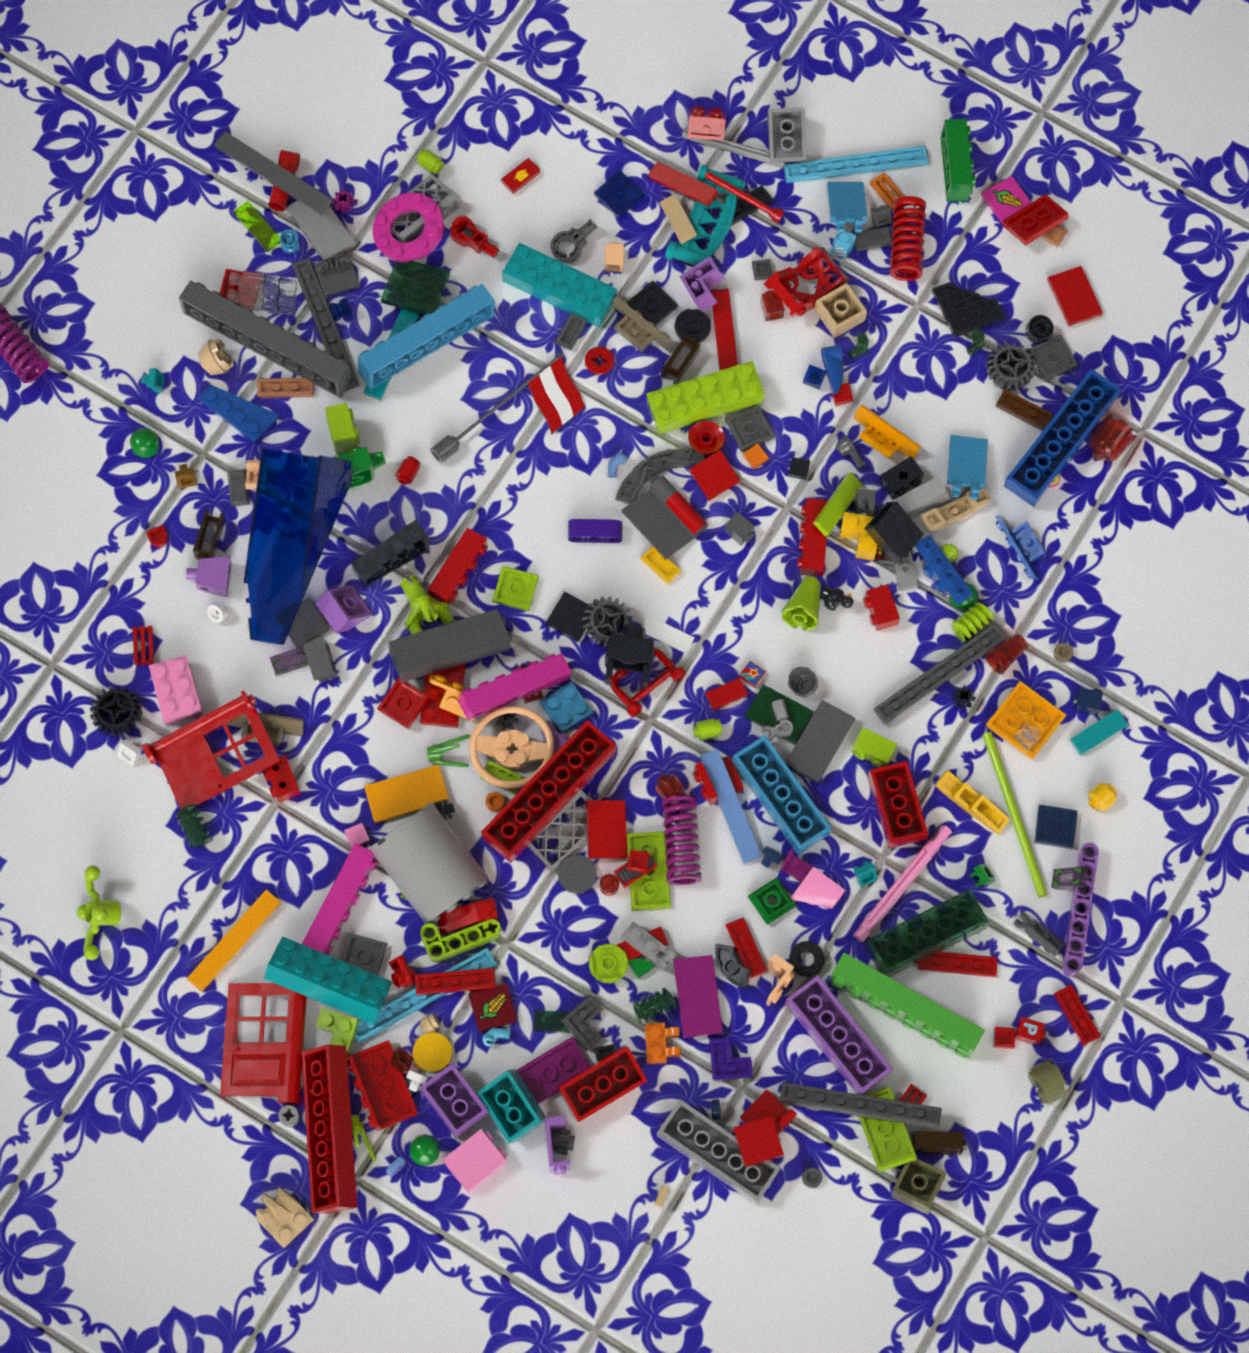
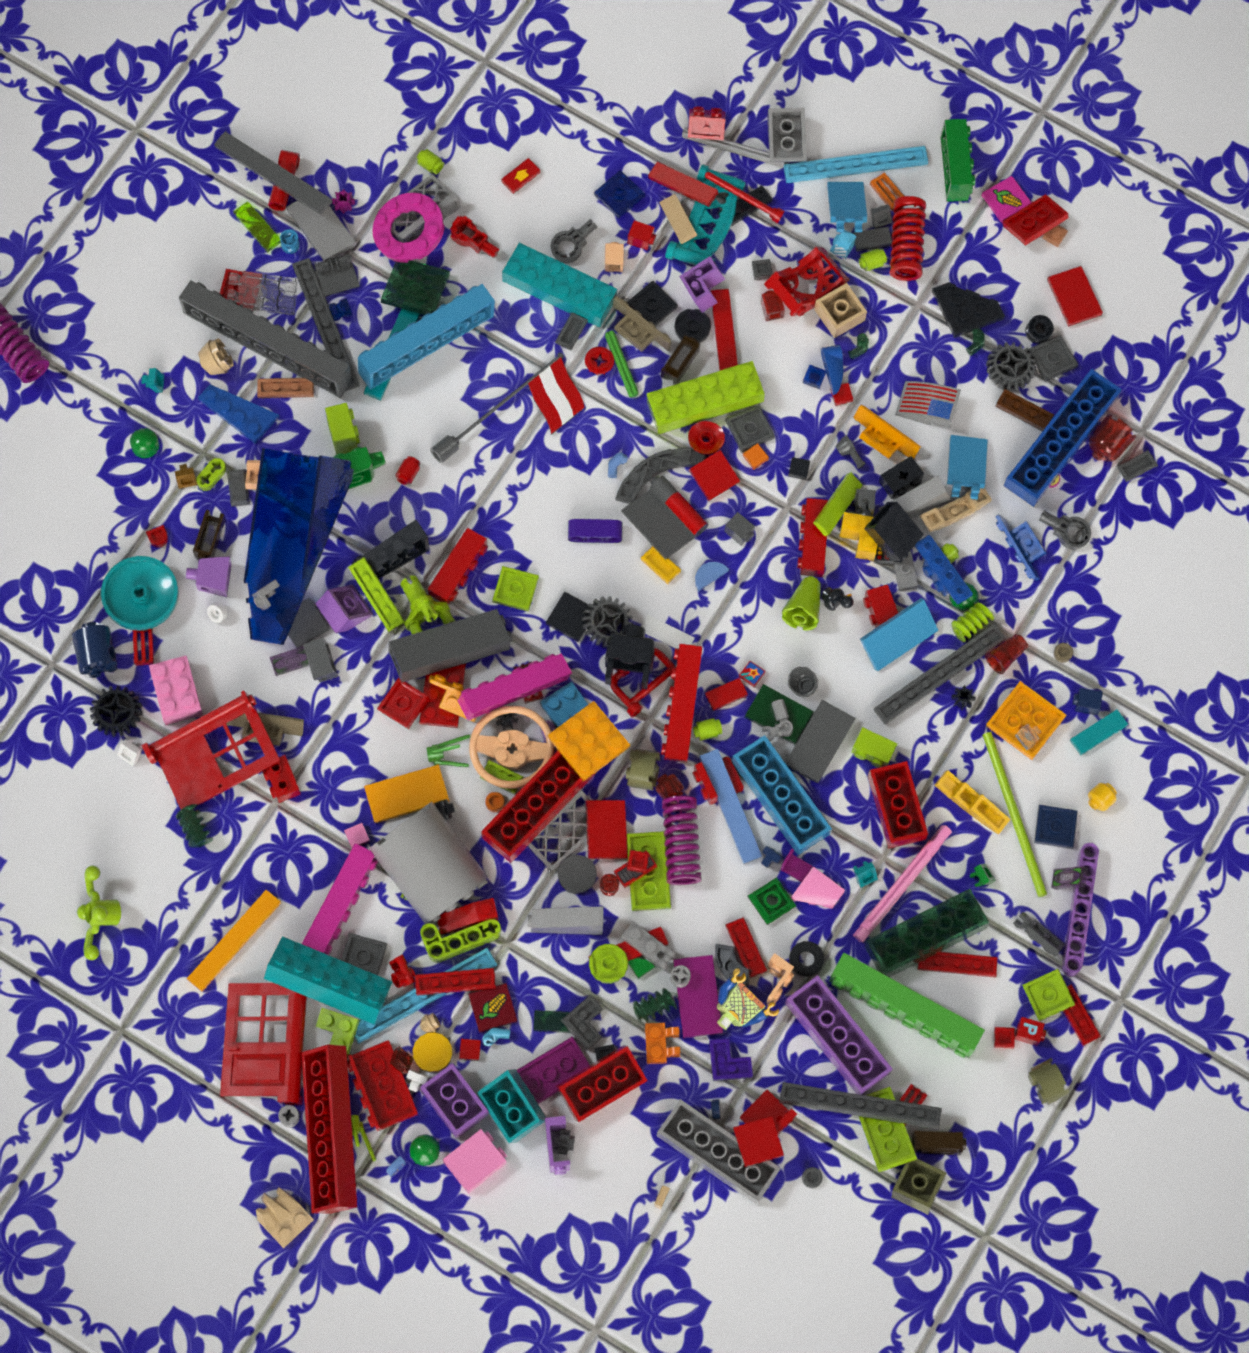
none -> dark blue cylinder [72,622,118,678]
none -> teal dish [101,556,179,630]
none -> lime beam [196,458,226,491]
none -> light grey bracket [252,579,280,610]
none -> lime tile [348,557,405,632]
none -> red tile [459,1039,481,1061]
none -> light grey slope [528,907,604,935]
none -> light orange plate [547,701,630,781]
none -> bright green axle [605,330,638,398]
none -> olive brick [626,749,660,791]
none -> red brick [627,220,657,251]
none -> red brick [661,644,702,763]
none -> light grey wheel [670,965,691,988]
none -> medium blue tile [695,562,729,592]
none -> torso [717,968,779,1030]
none -> lime brick [859,249,887,272]
none -> dark azure tile [860,598,939,671]
none -> slope [895,381,961,428]
none -> lime tile [1022,969,1075,1022]
none -> dark grey pin [1039,510,1091,550]
none -> dark grey tile [1117,450,1158,482]

